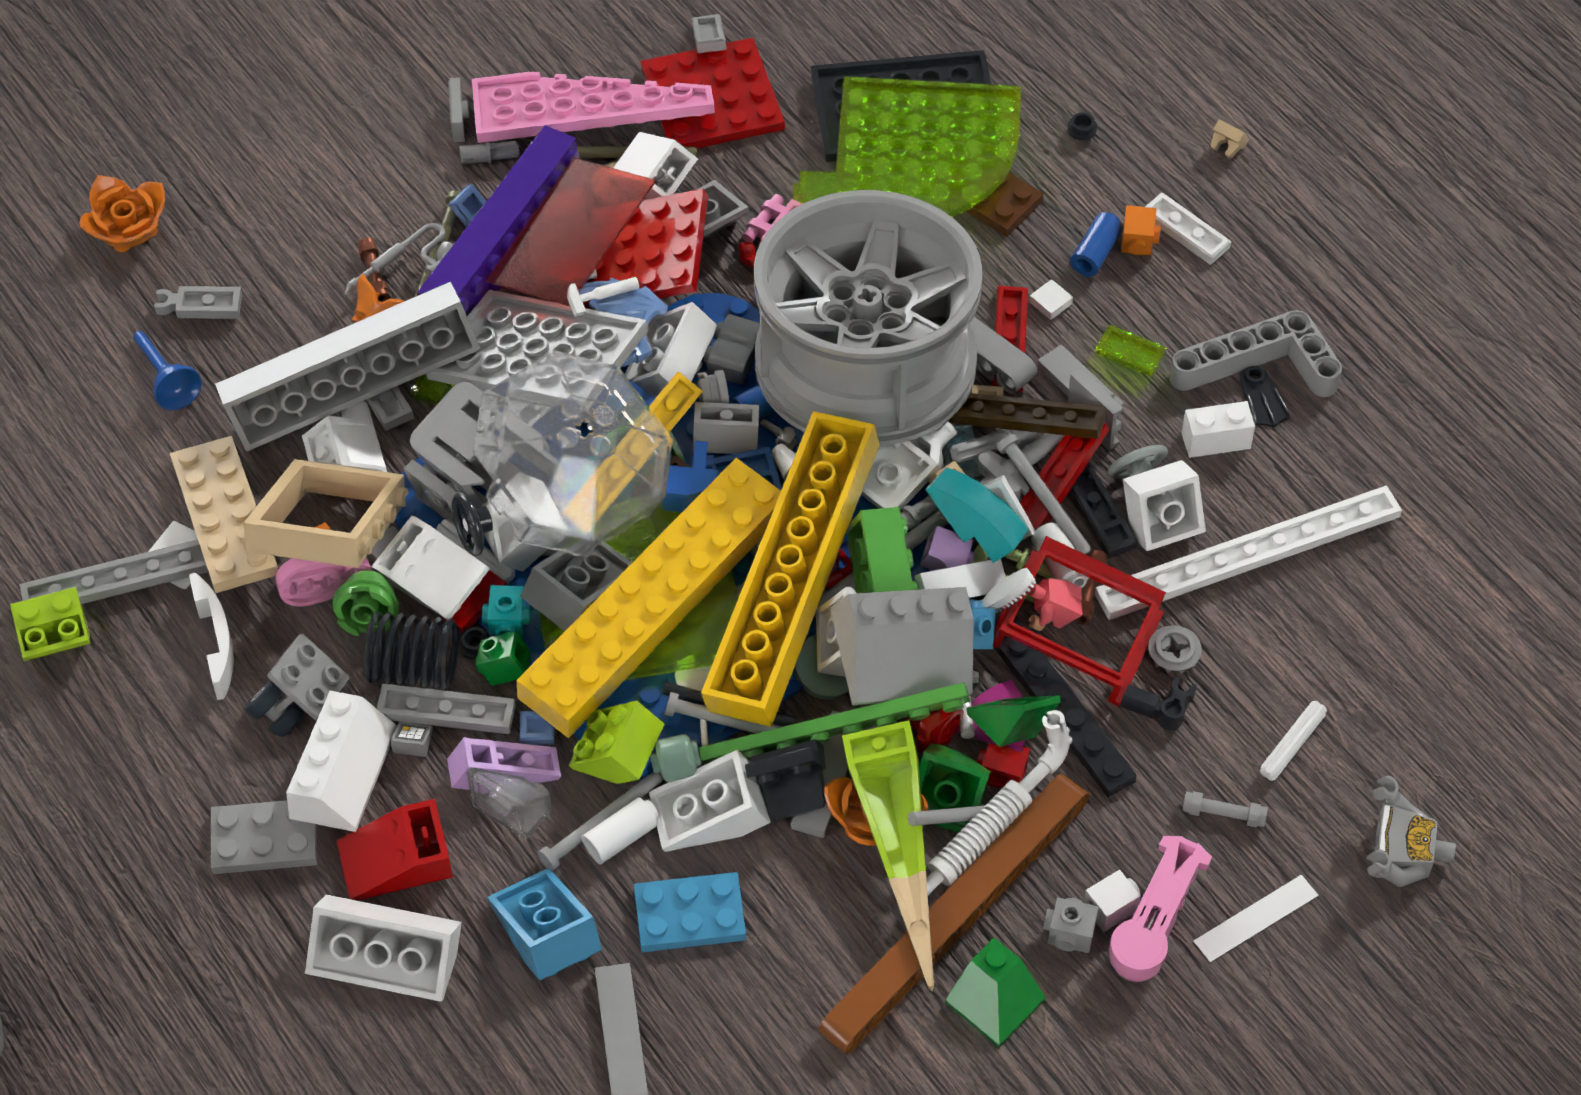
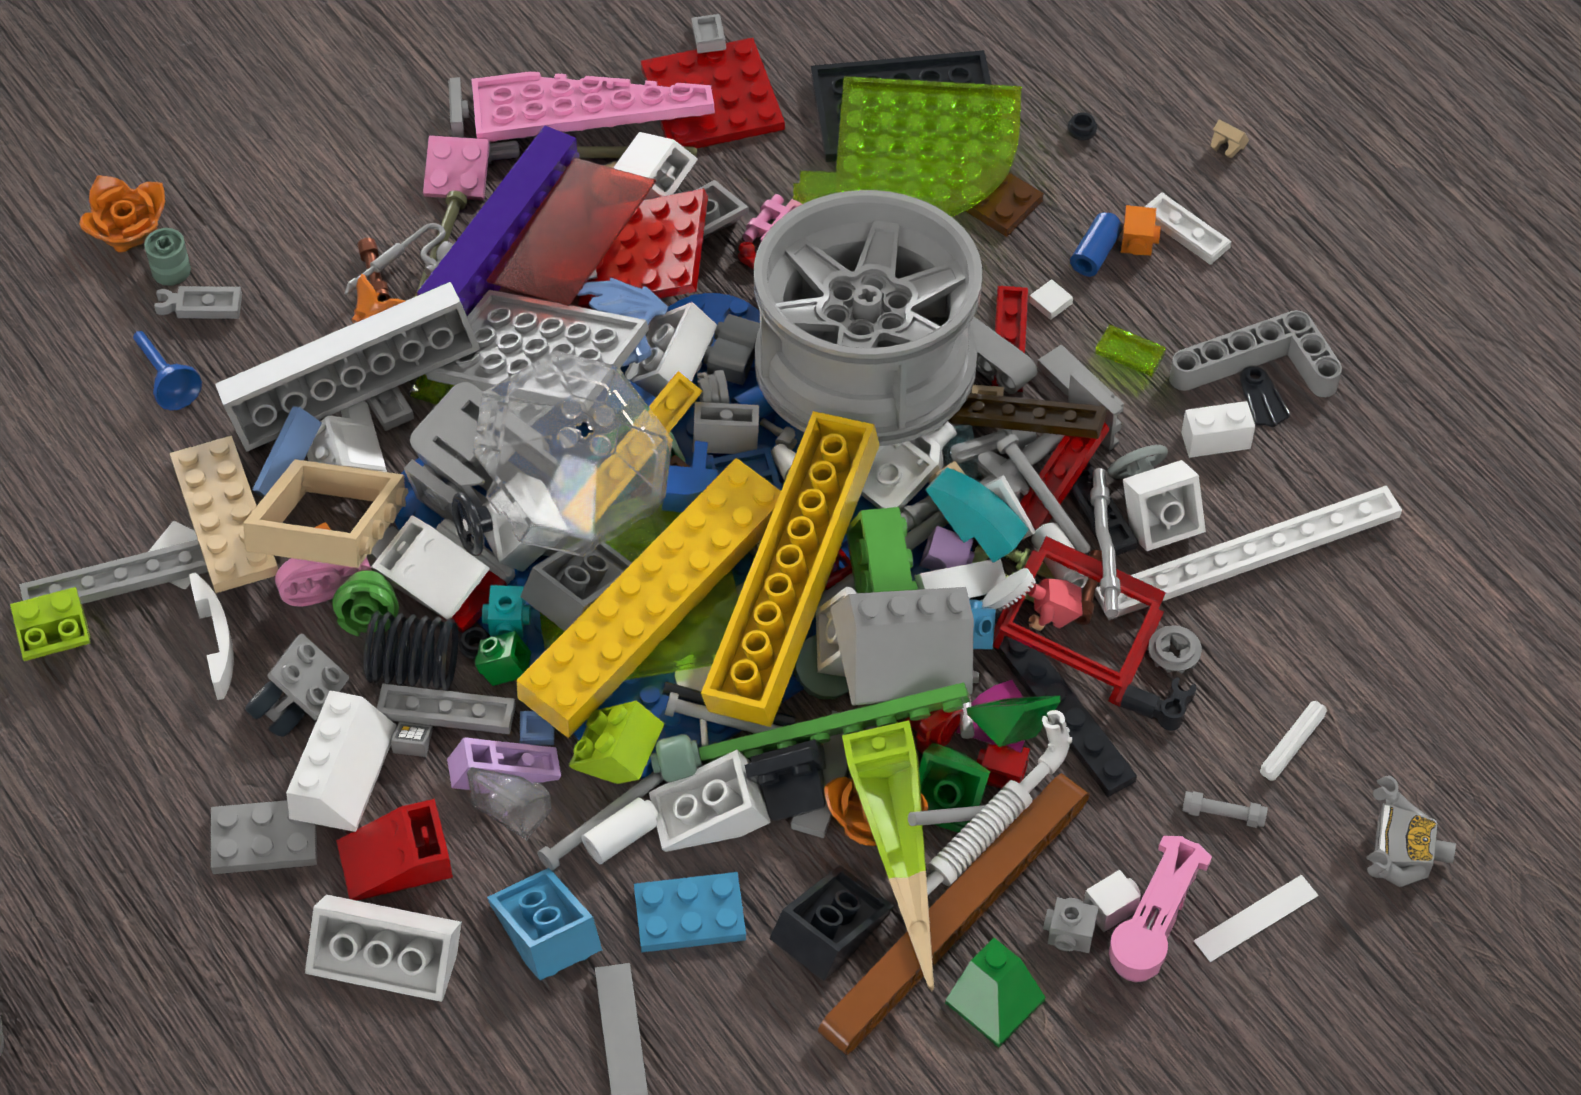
medium blue tile [448,184,486,228] -> none
white piece [567,277,639,317] -> none
none -> sand green wheel [144,228,191,286]
none -> medium blue tile [252,406,322,498]
none -> bright pink plate [423,136,490,200]
none -> black slope [769,865,894,981]
none -> light grey bar [1090,468,1121,617]

